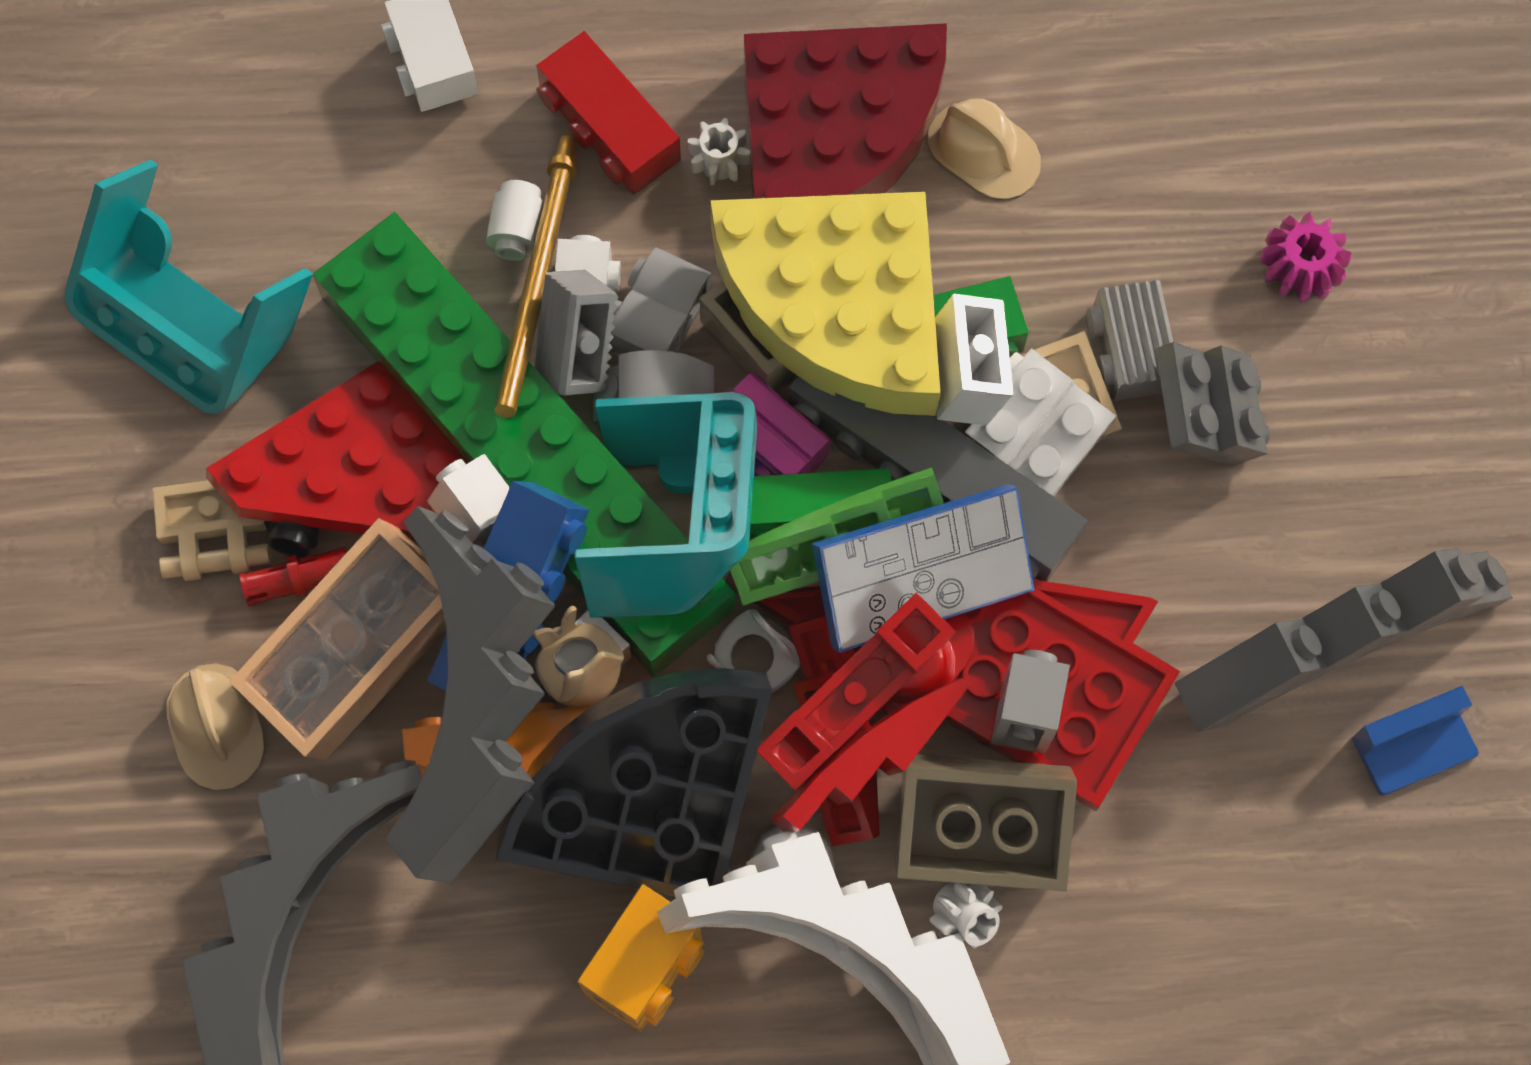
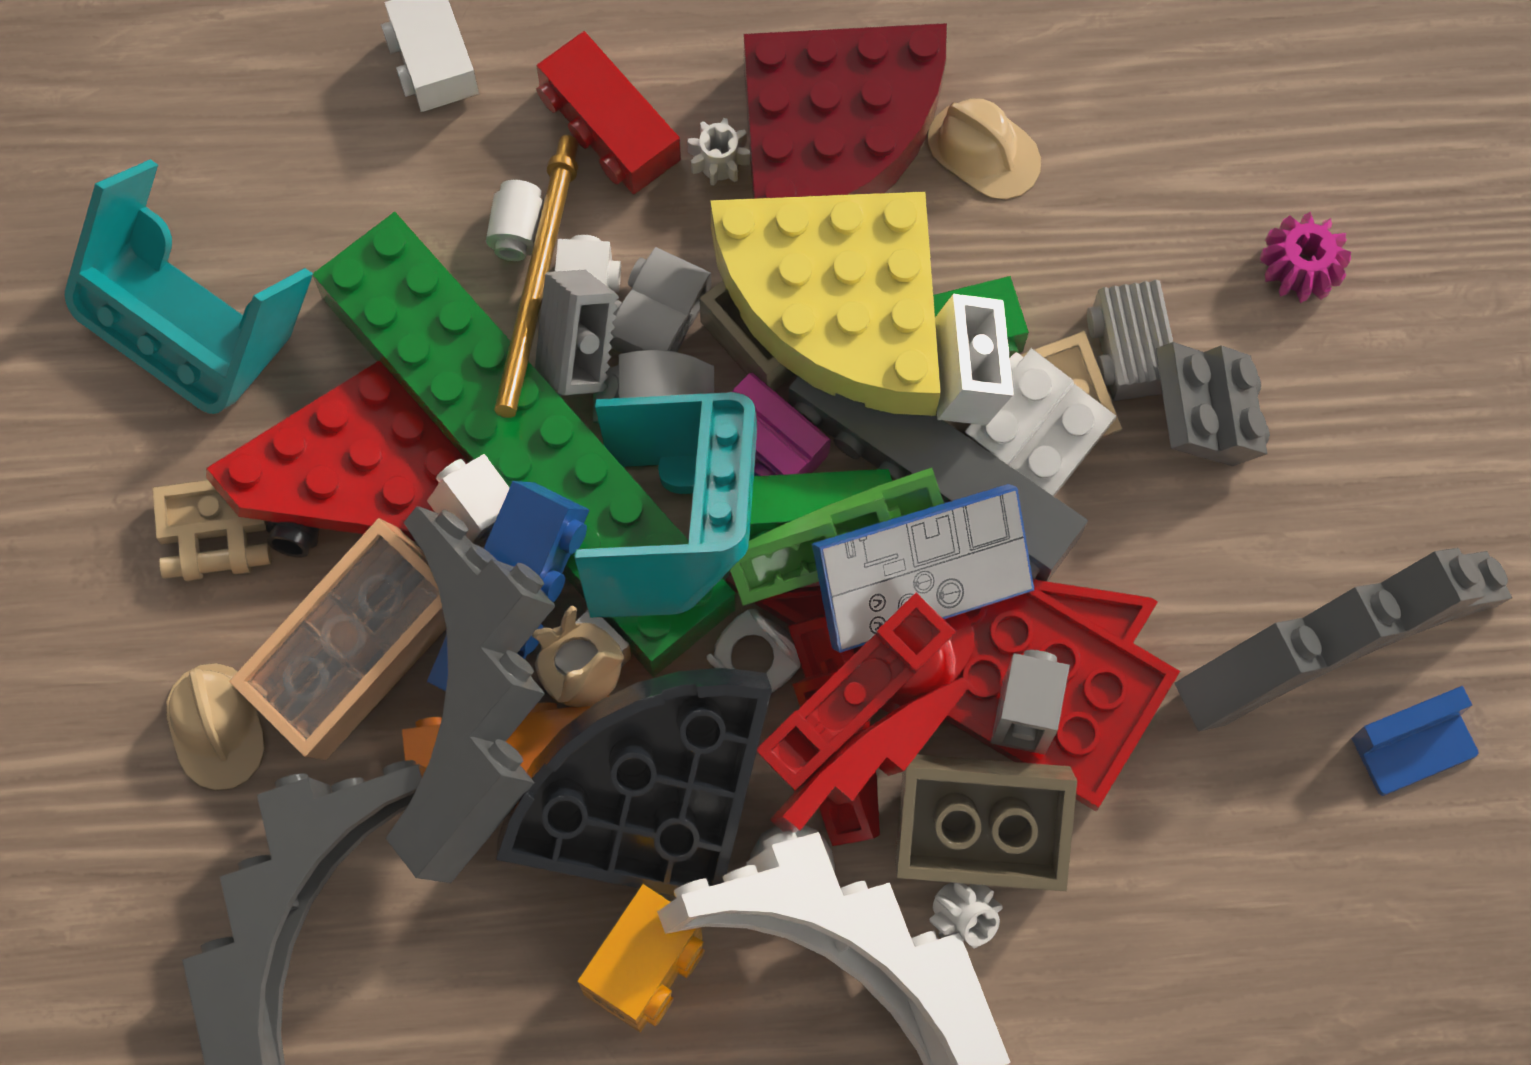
red pin [239,546,347,607] -> none

